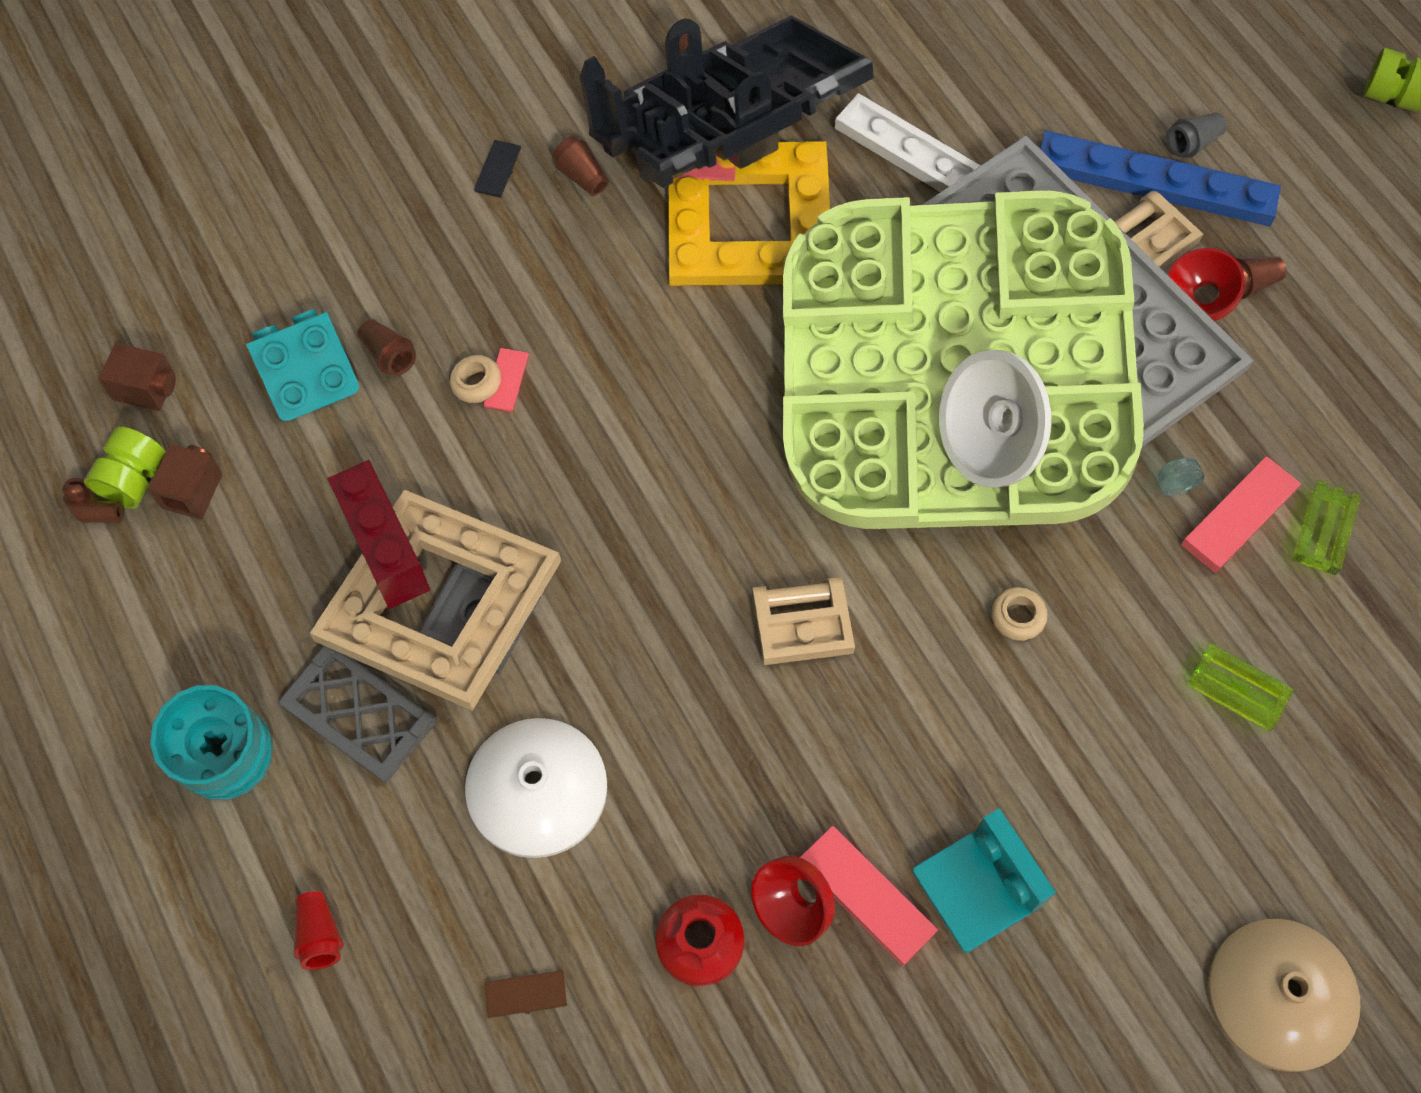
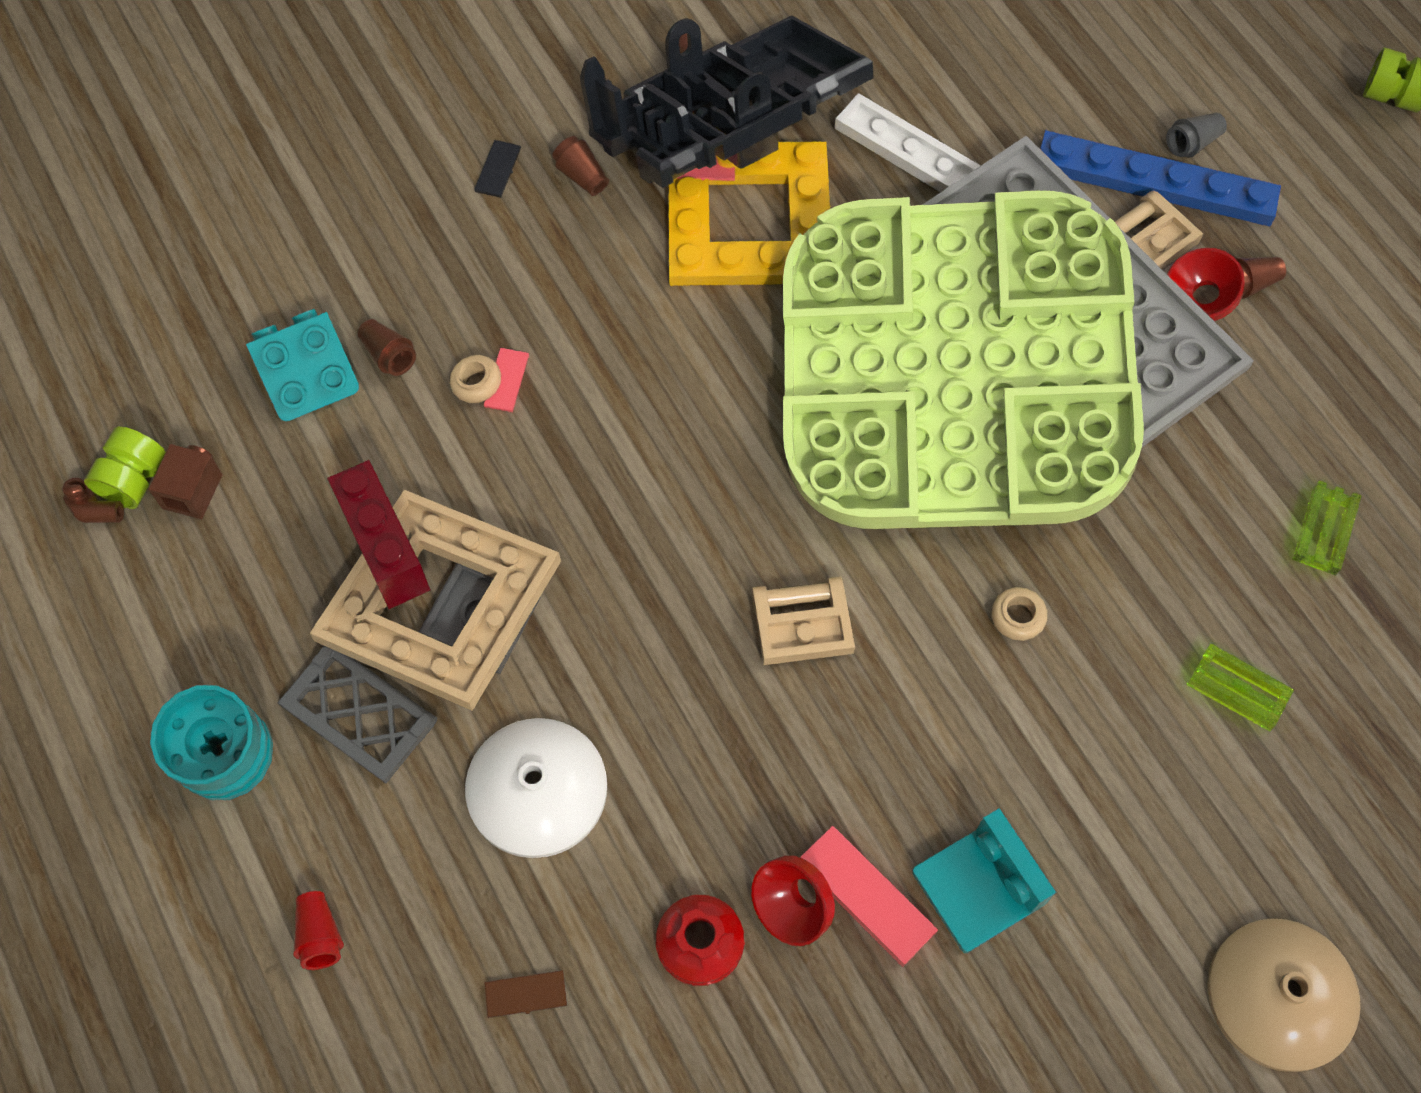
copper brick [98,343,176,411] -> none
white dish [939,350,1051,488] -> none
clear light blue tile [1156,457,1204,496] -> none
coral tile [1181,456,1301,574] -> none

